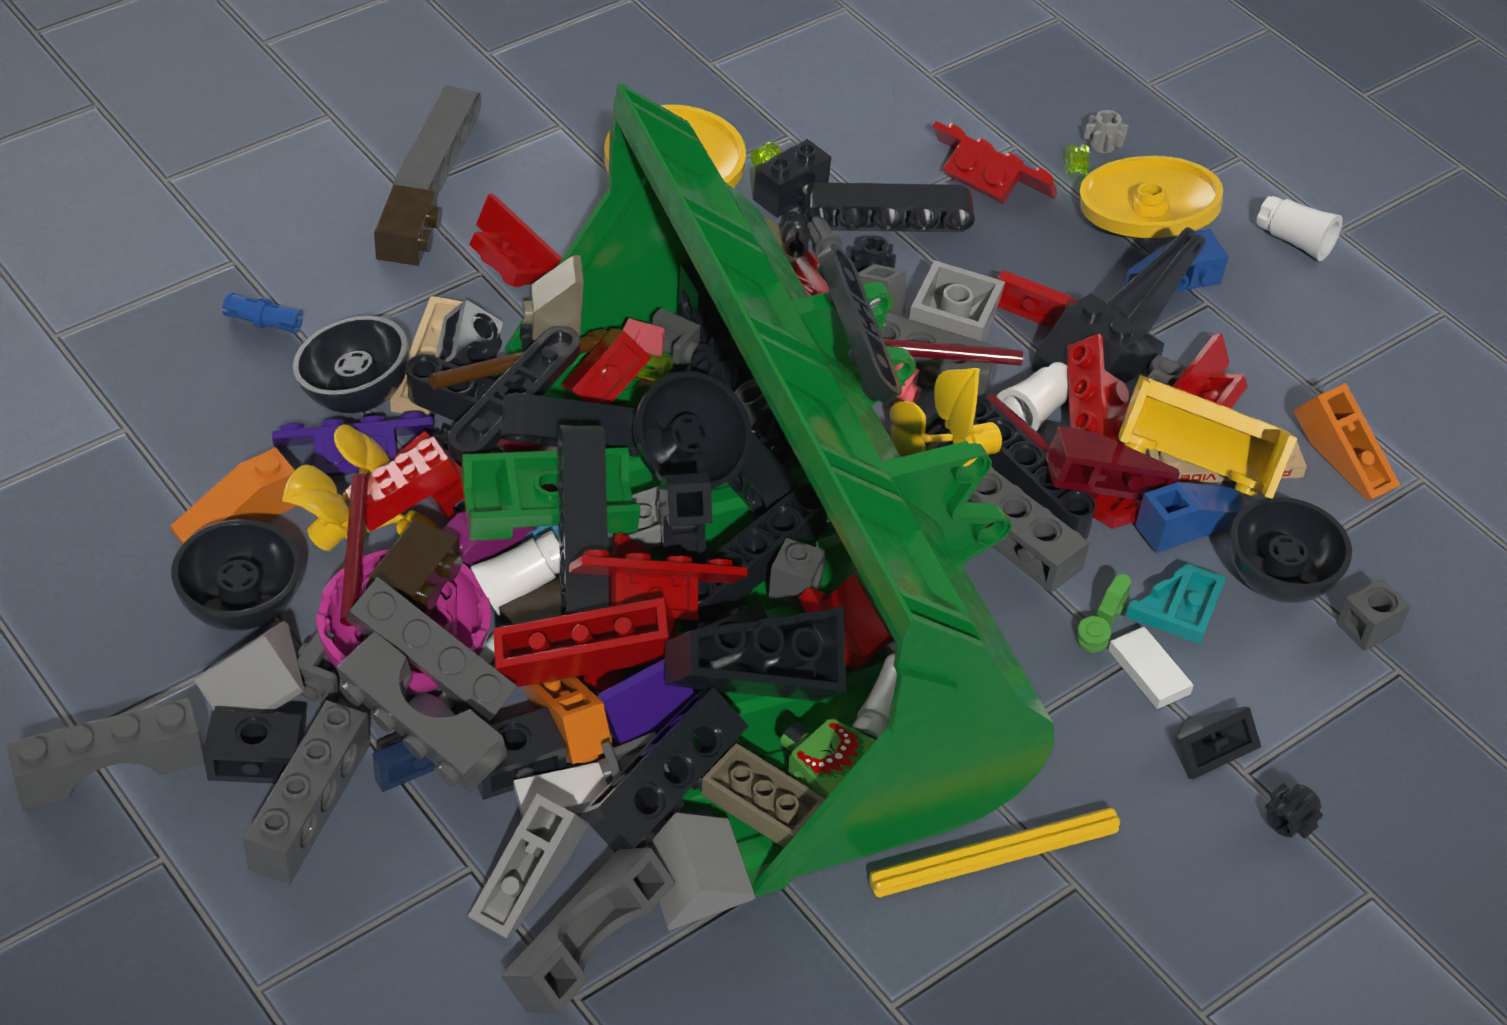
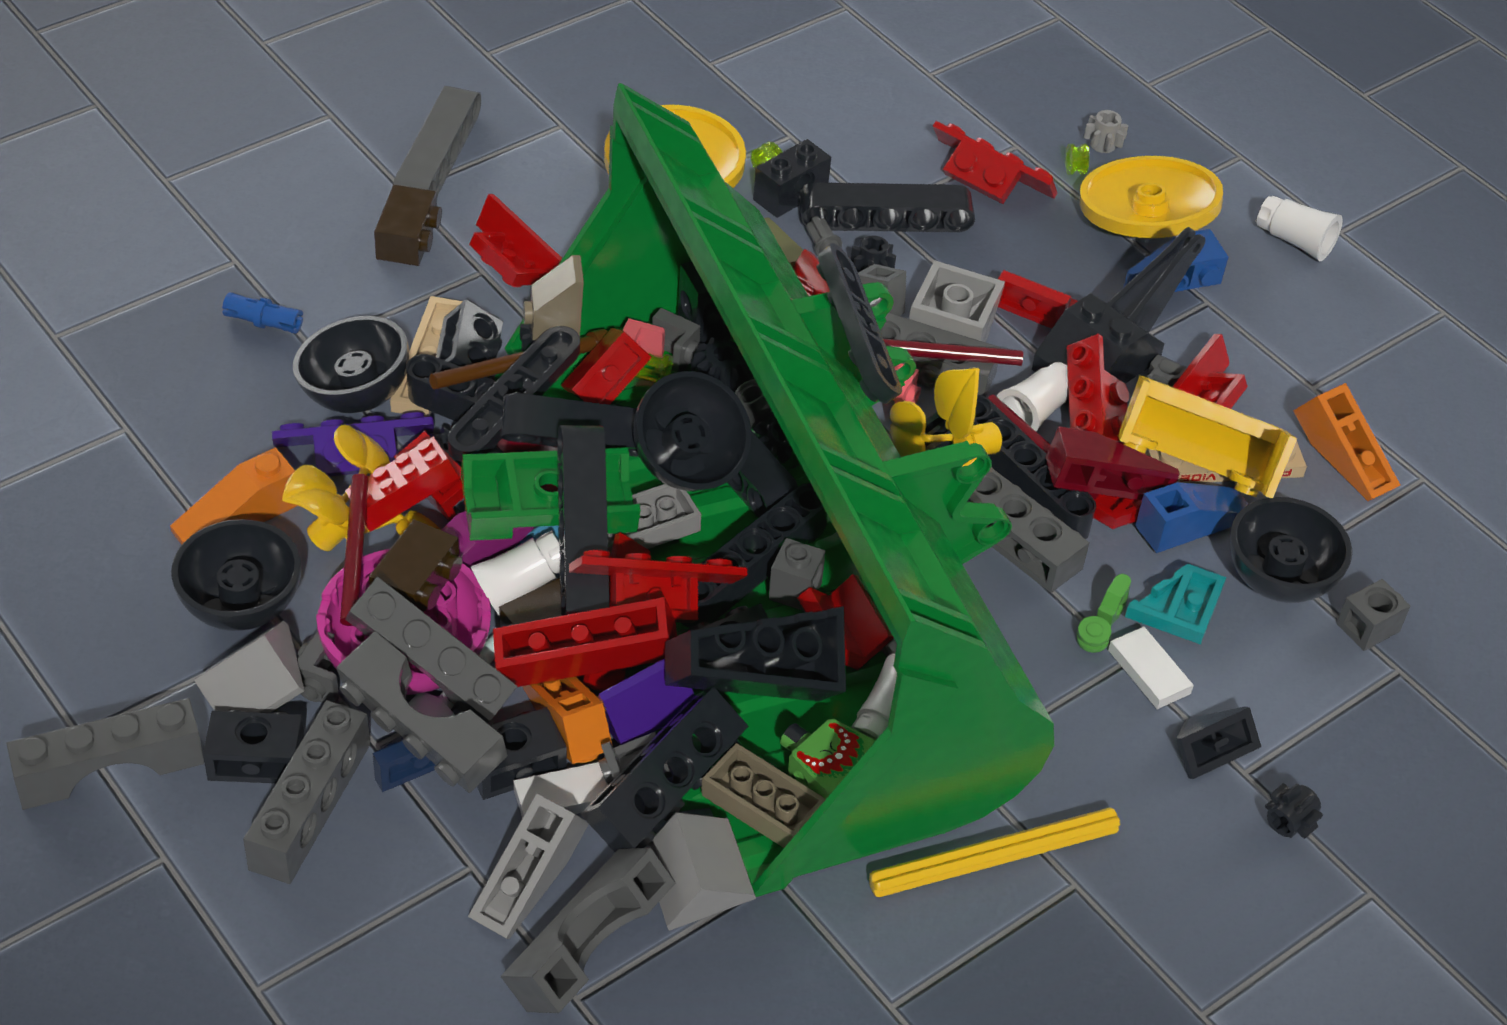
black arch [660,473,712,564] -> none
black pin [781,211,811,258] -> none

